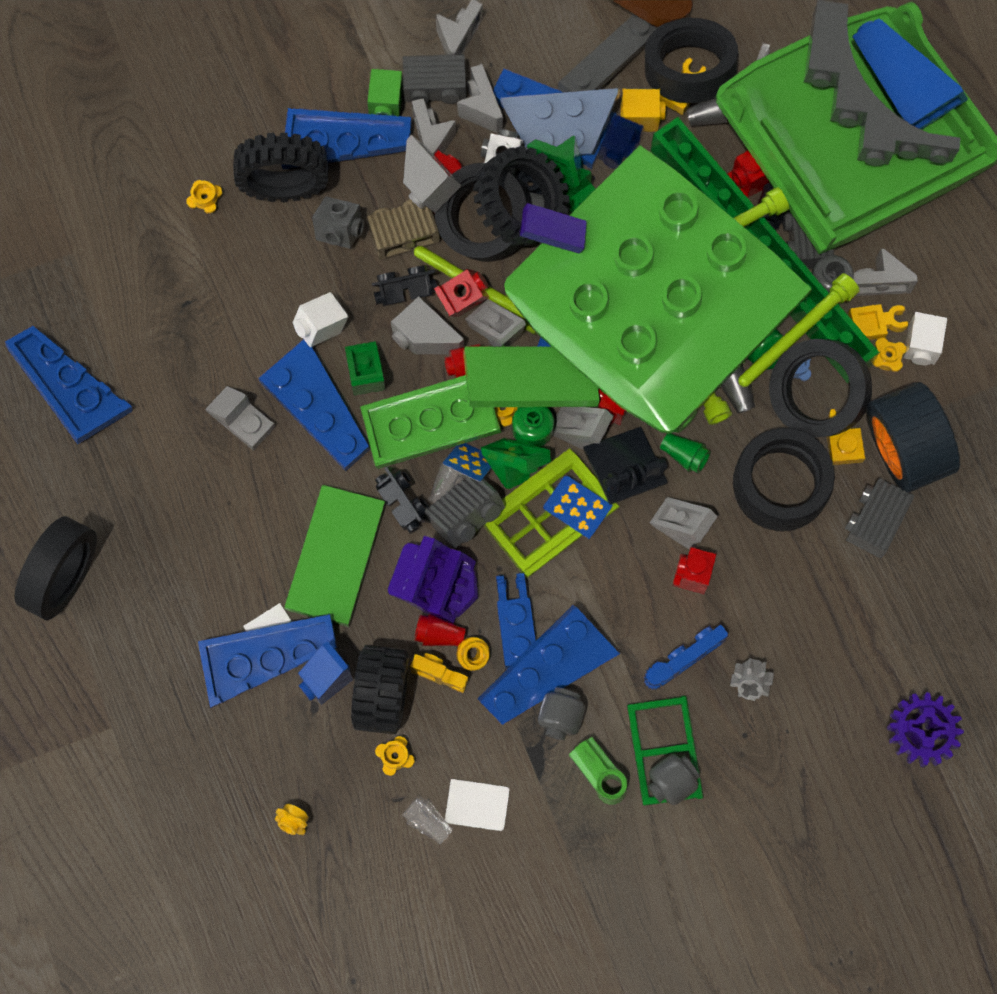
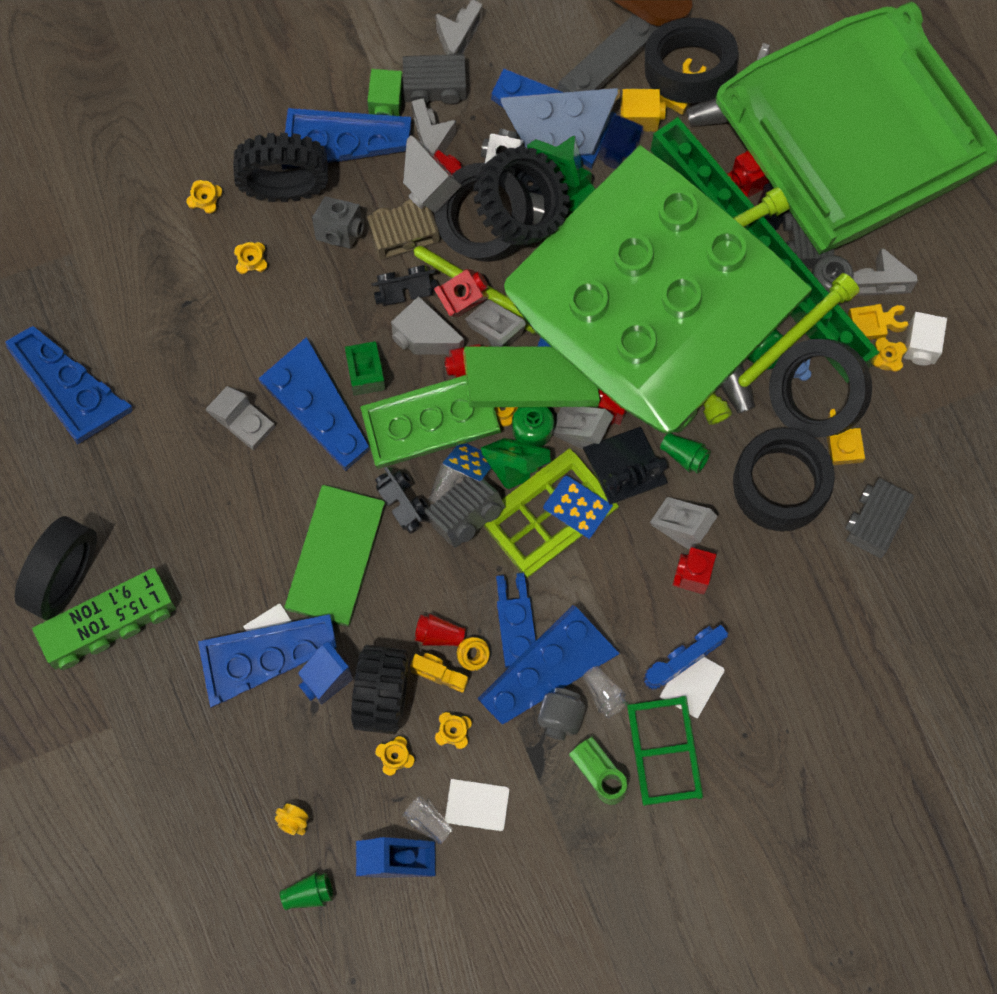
white brick [293,292,349,347] -> none
dark purple piece [388,536,478,623] -> none
light grey slope [457,64,503,133] -> none
dark purple tile [520,203,587,254] -> none
dark grey head [648,754,700,805] -> none
light grey gear [730,658,774,701] -> none
dark grey arch [804,0,961,166] -> none
blue slope [852,18,968,129] -> none
black wheel [866,382,960,493] -> none
dark purple gear [887,692,964,768] -> none
none -> bright green brick [32,568,176,670]
none -> yellow plate [234,242,267,274]
none -> green cone [280,872,334,910]
none -> blue slope [356,837,435,878]
none -> yellow plate [435,712,472,749]
none -> clear cone [583,666,628,718]
none -> white sticker [660,657,724,719]

